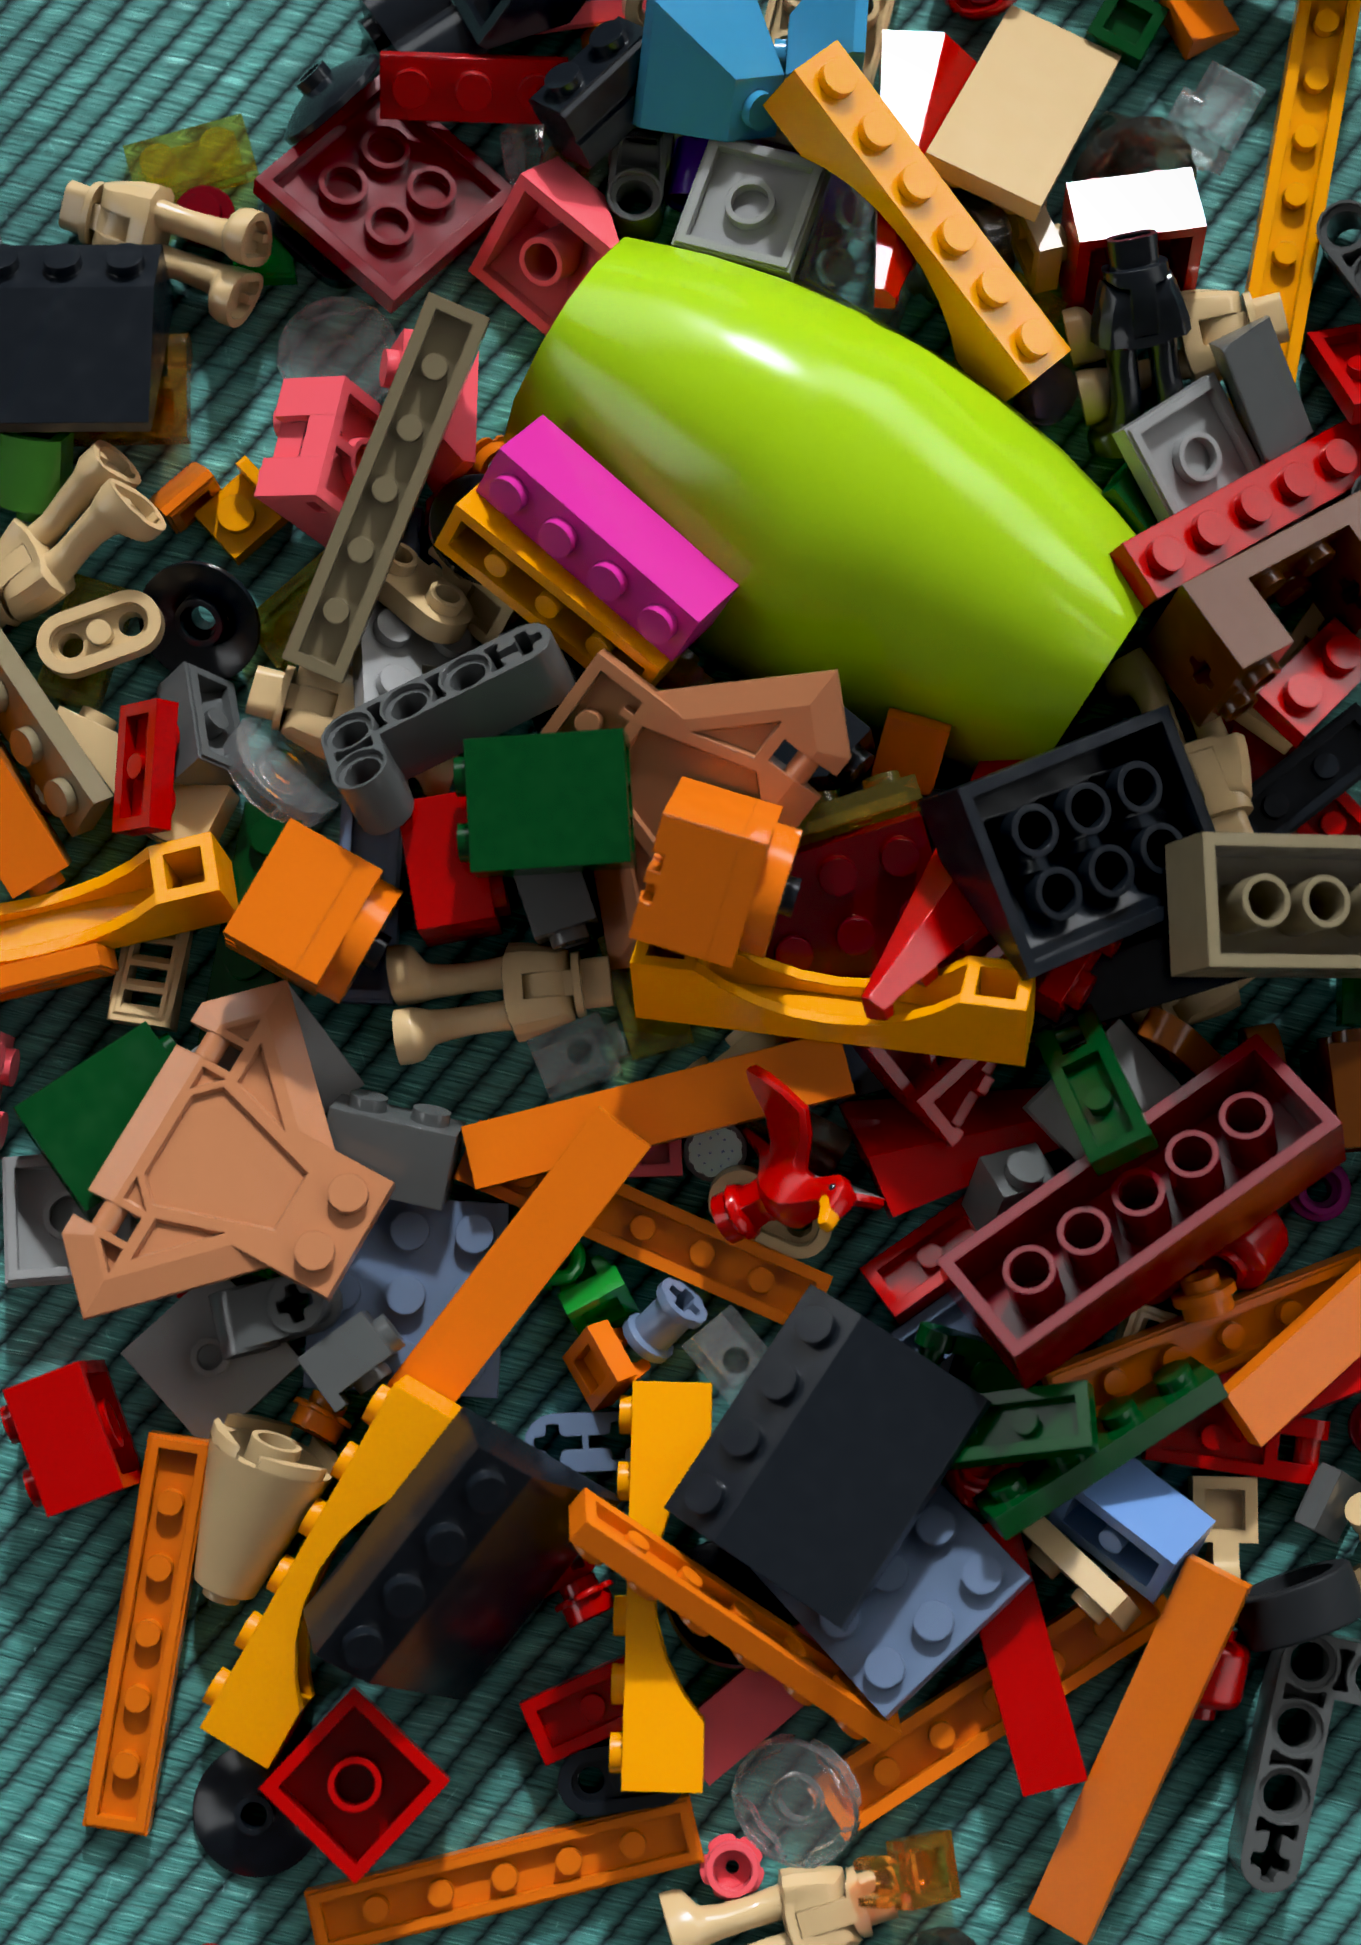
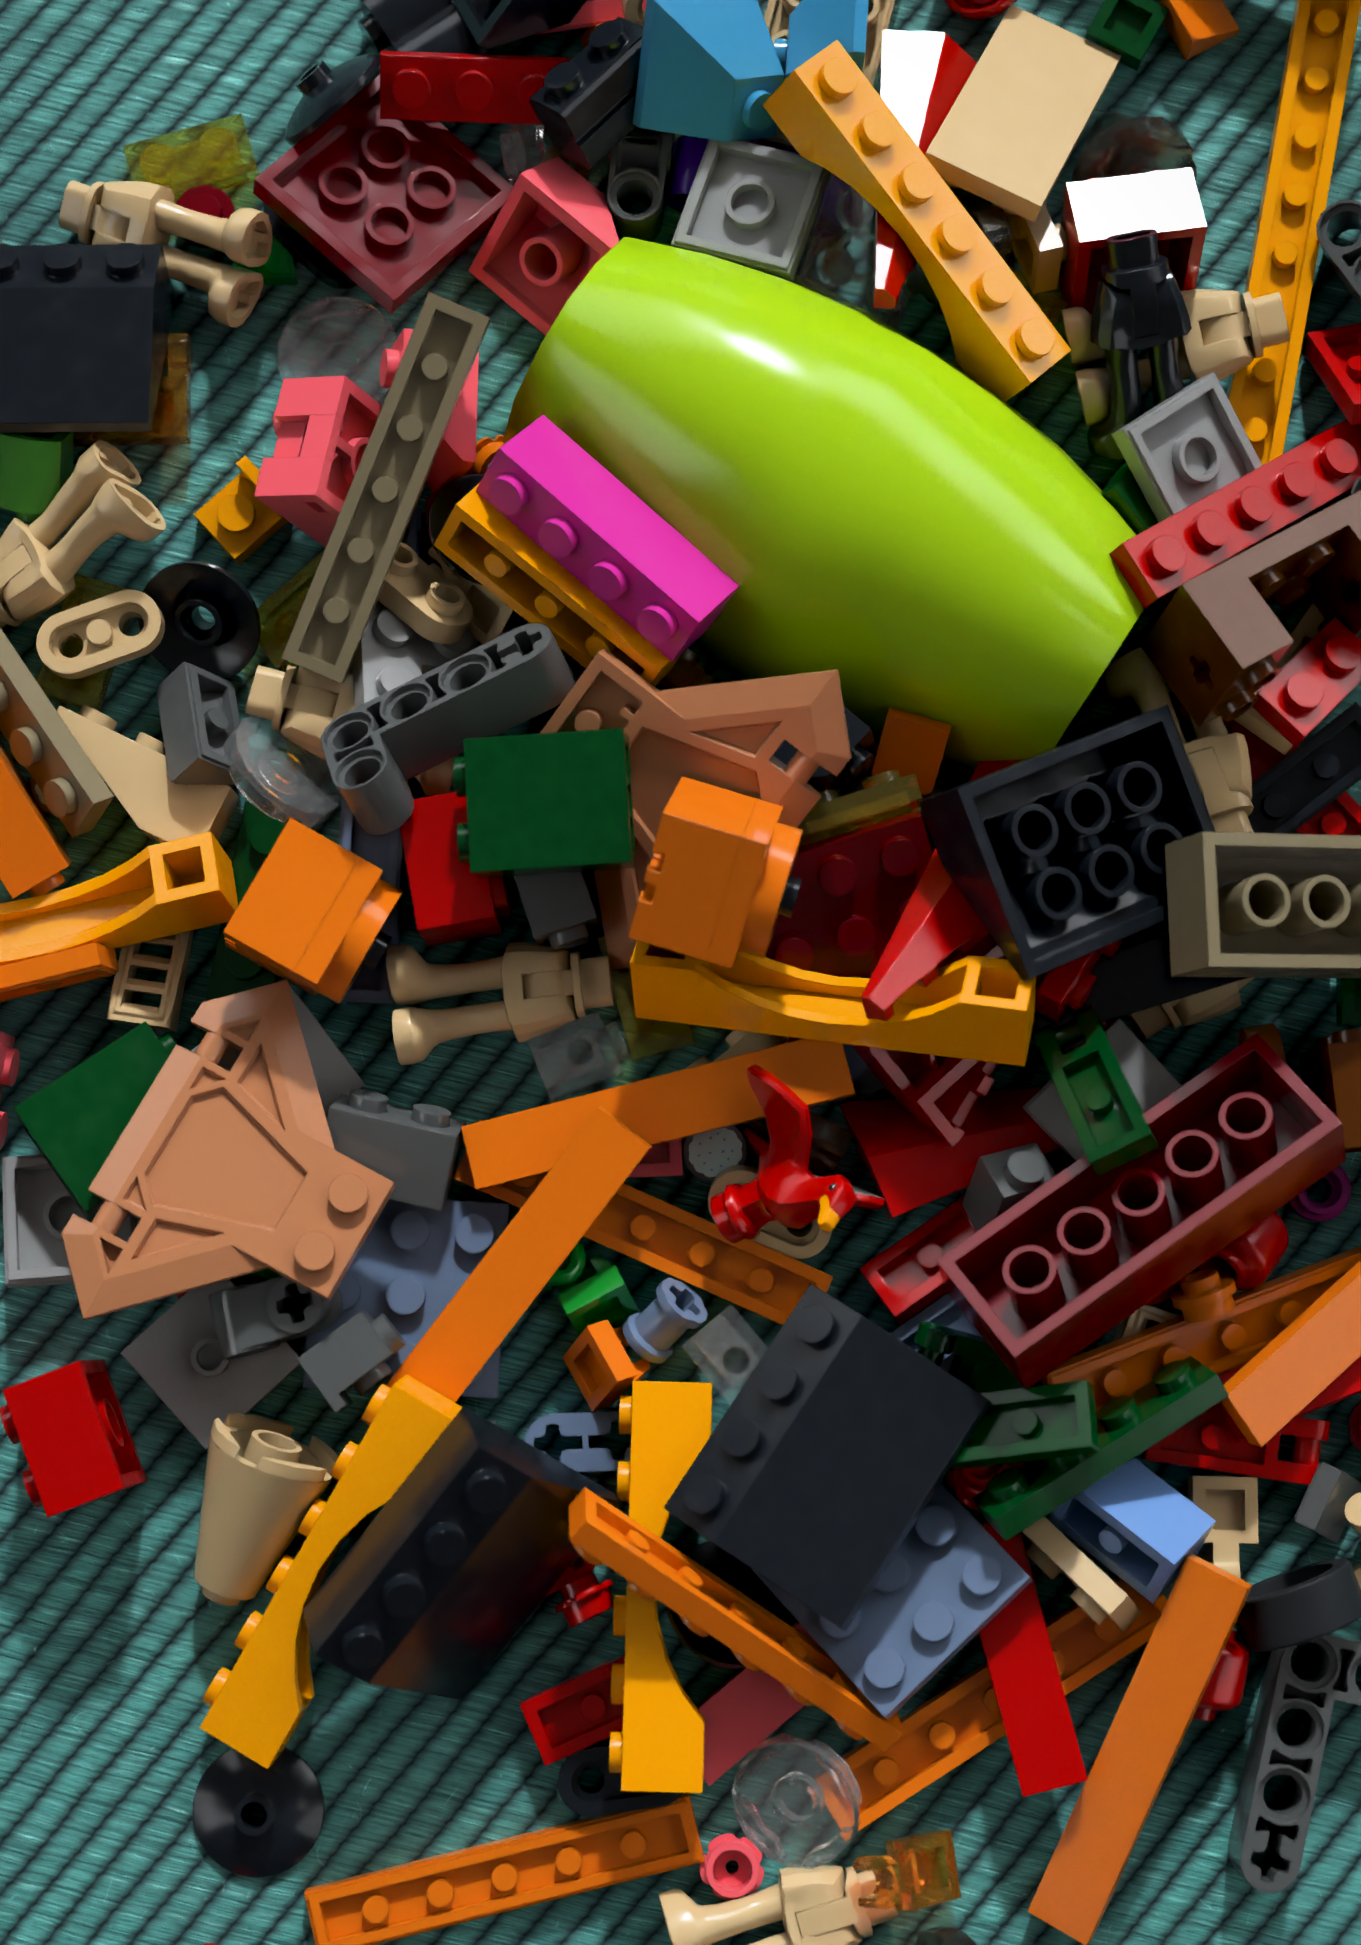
orange tile [82,1430,209,1836] -> none
red plate [112,698,180,836] -> none
orange slope [149,462,221,534] -> none
red brick [258,1685,451,1884] -> none
orange plate [289,1390,352,1445] -> none
tile [1013,361,1078,426] -> none
dark orange beam [1134,1007,1222,1082] -> none
clear brick [1166,60,1267,176] -> none
dark grey slope [1209,315,1313,464] -> none

